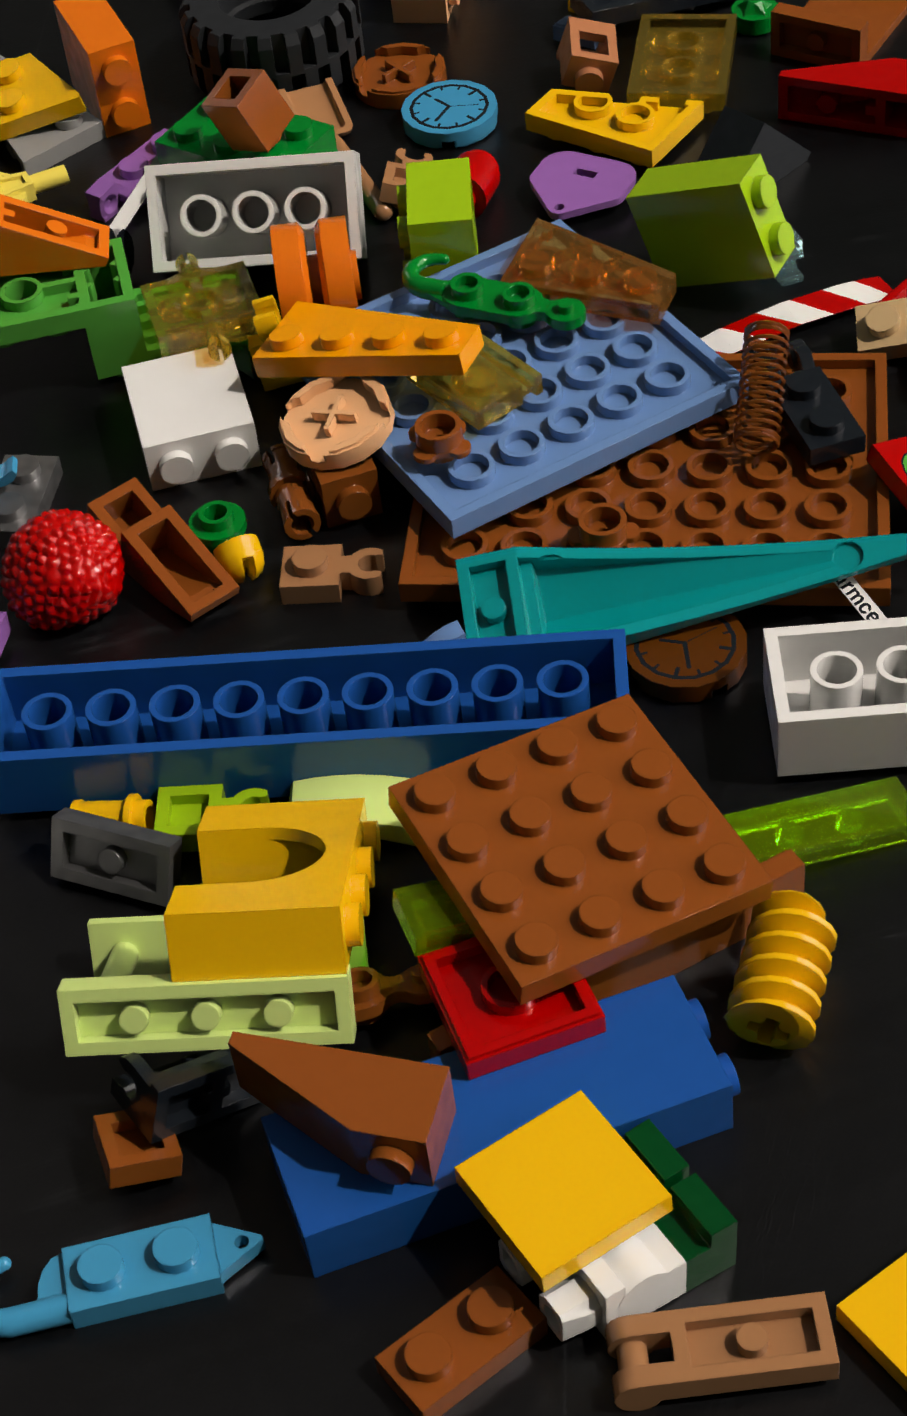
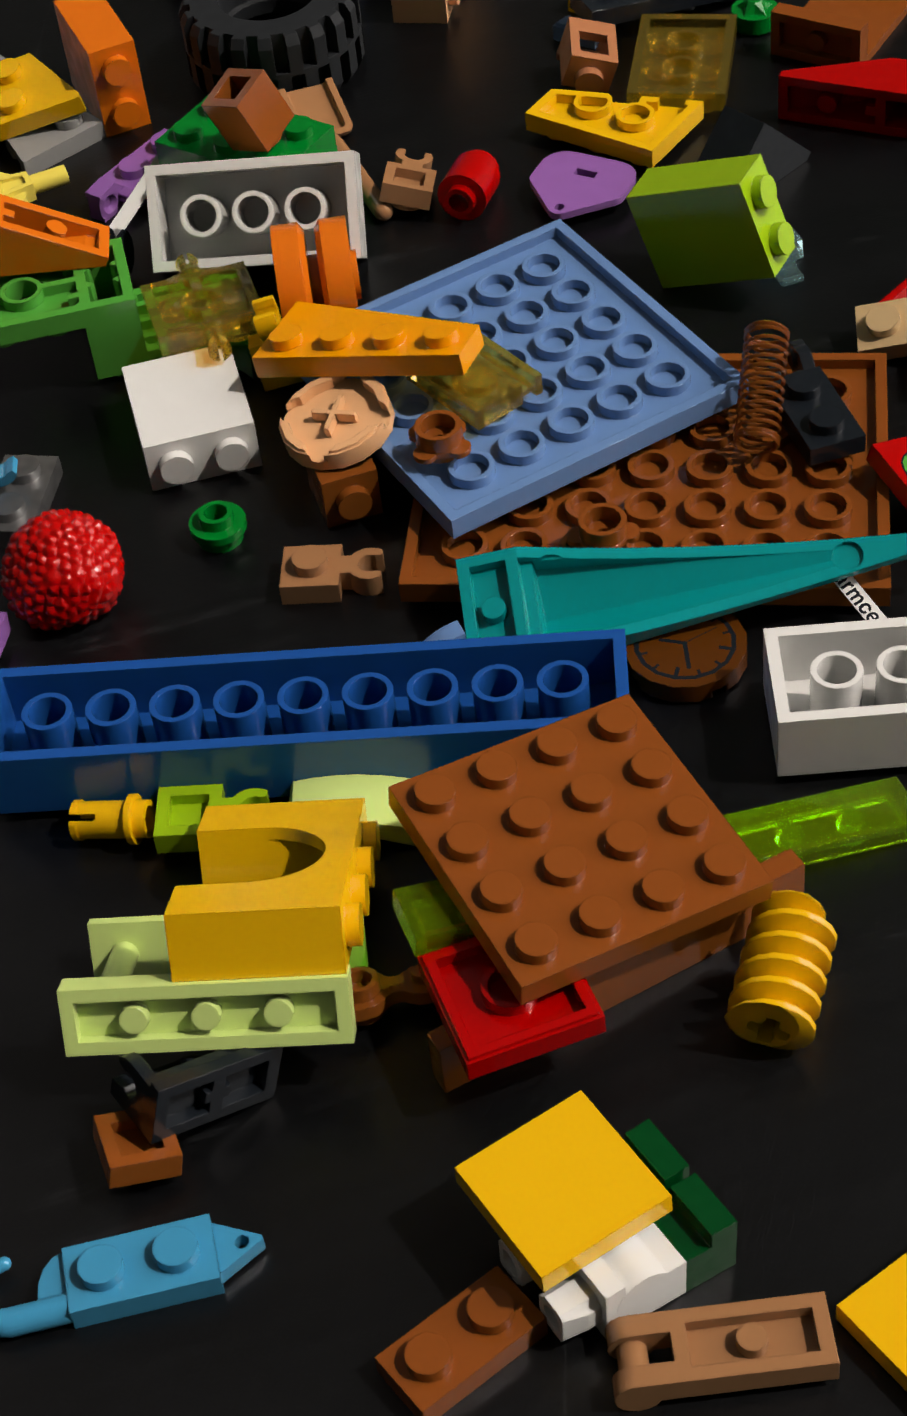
flat silver plate [51,807,182,907] -> none
dark orange slope [87,477,240,622] -> none
yellow hinge [213,534,265,584] -> none
dark orange slope [228,1031,456,1186] -> none
blue brick [261,975,741,1278] -> none
dark orange pin [262,443,321,540] -> none
dark orange tile [352,42,447,110] -> none
lime brick [397,157,478,277] -> none
dark azure tile [401,80,498,149] -> none
green piece [401,253,586,331] -> none
clear orange wing [500,218,677,325] -> none
sticker [700,276,893,353] -> none

